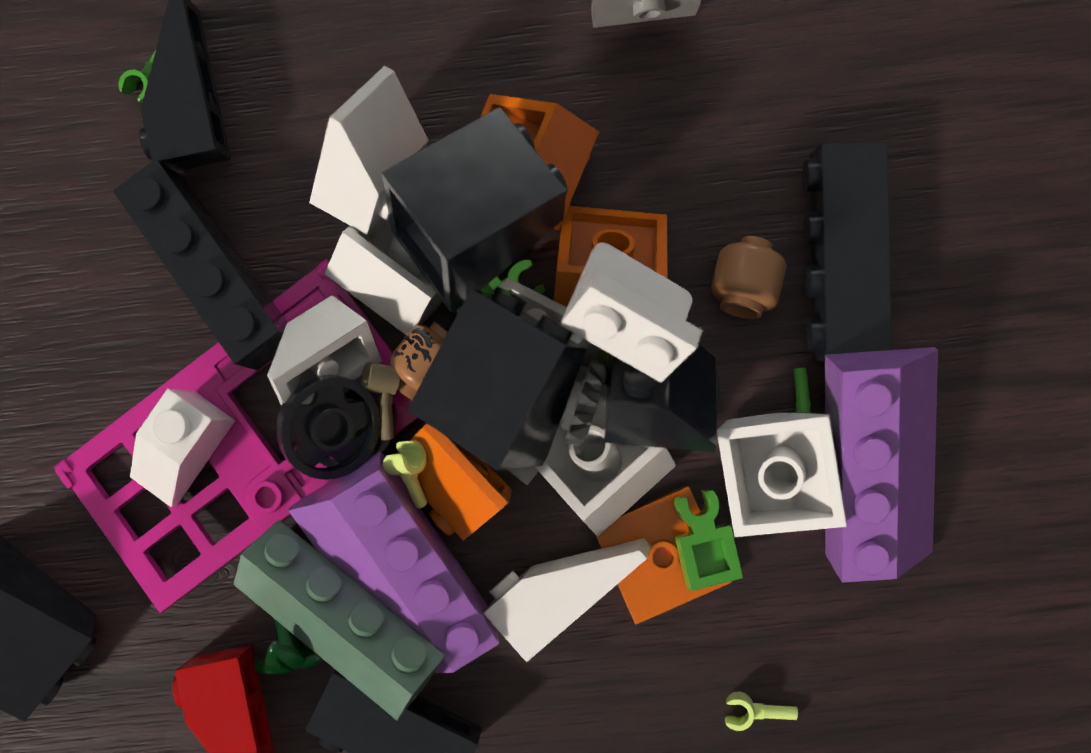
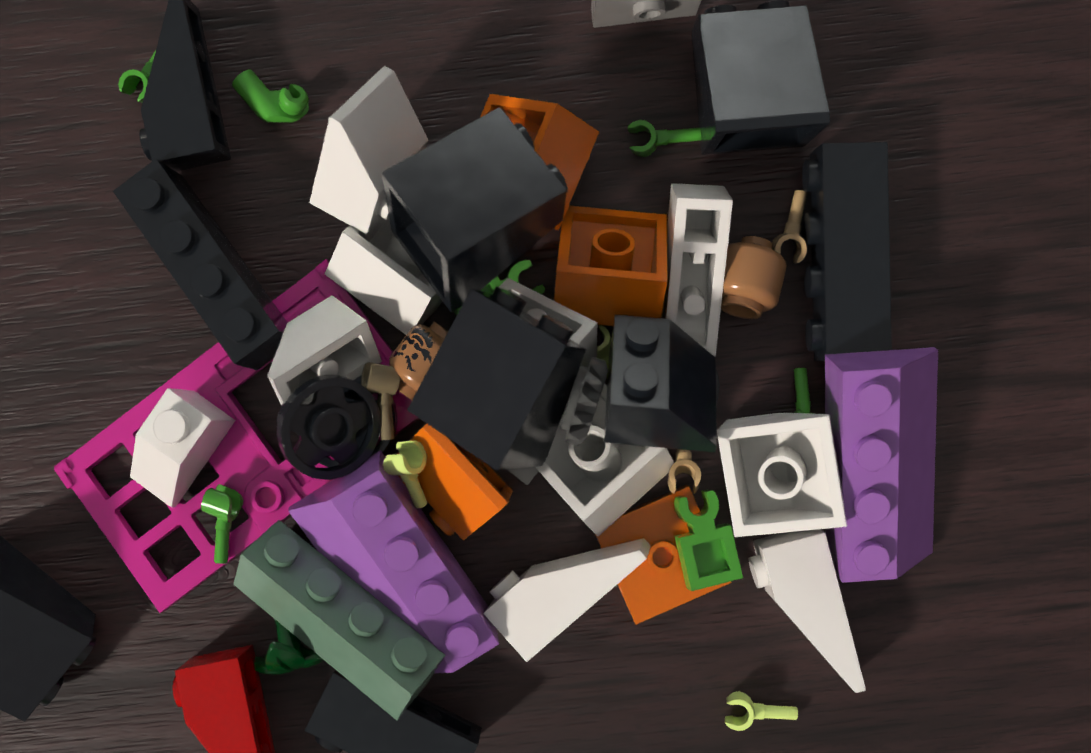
white bracket [560,242,702,383] -> none
none -> bright green hand [201,484,243,564]
none -> bright green arm [232,69,309,122]
none -> bright green hand [627,120,701,157]
none -> white slope [663,183,733,357]
none -> tan hand [668,449,701,494]
none -> black slope [691,0,830,155]
none -> white slope [749,529,866,693]
none -> tan hand [772,190,807,264]

